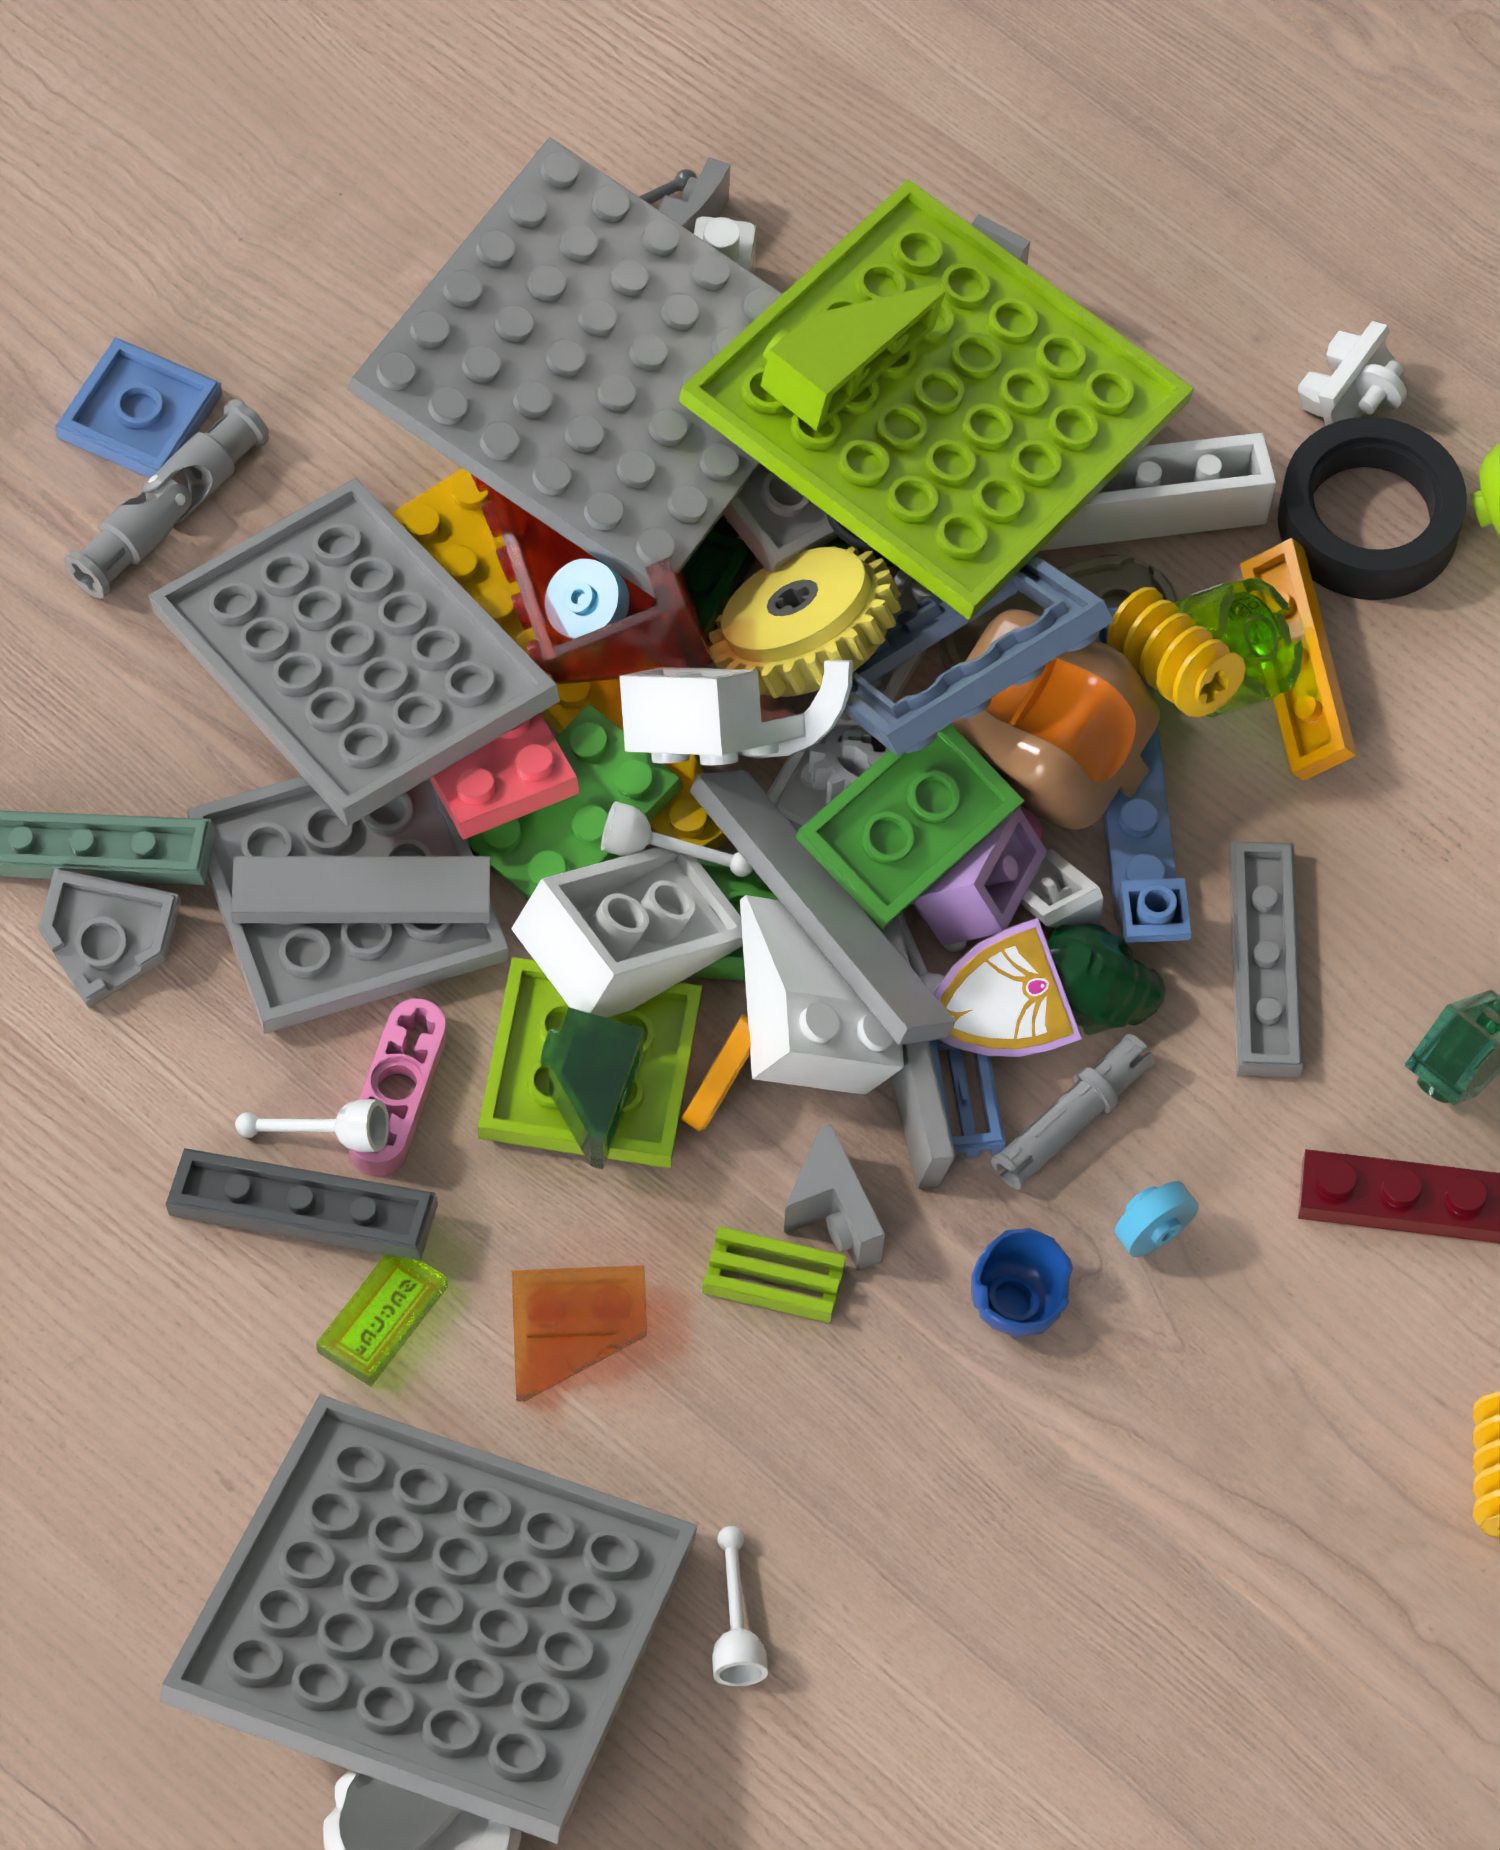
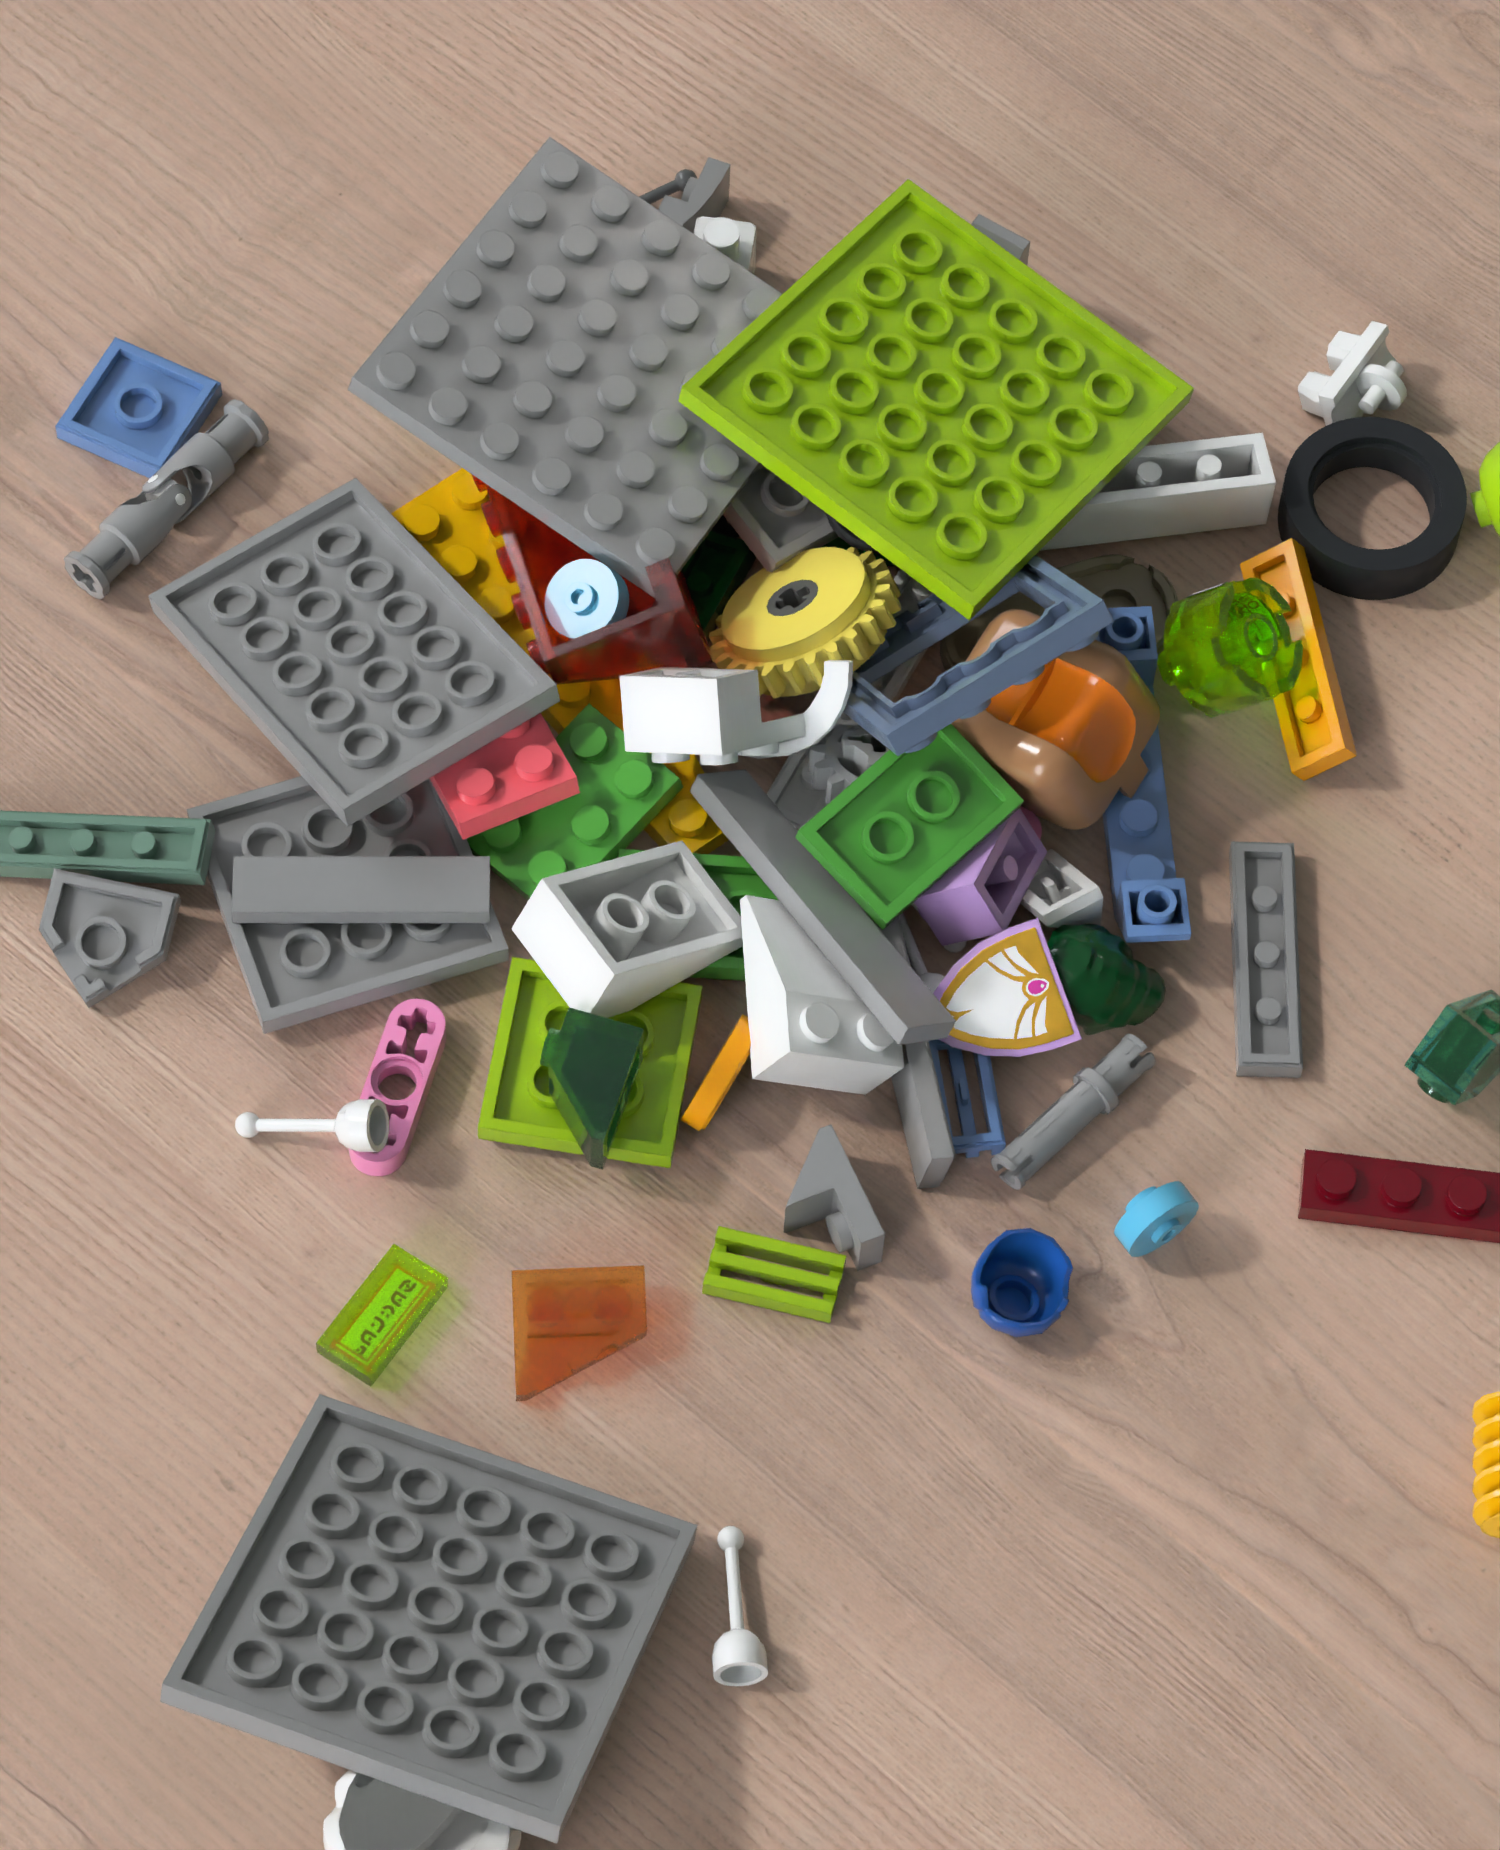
dark grey tile [166,1148,438,1261] -> none
white hinge [601,801,754,877] -> none
lime slope [760,284,945,431] -> none
yellow piece [1107,587,1246,717] -> none

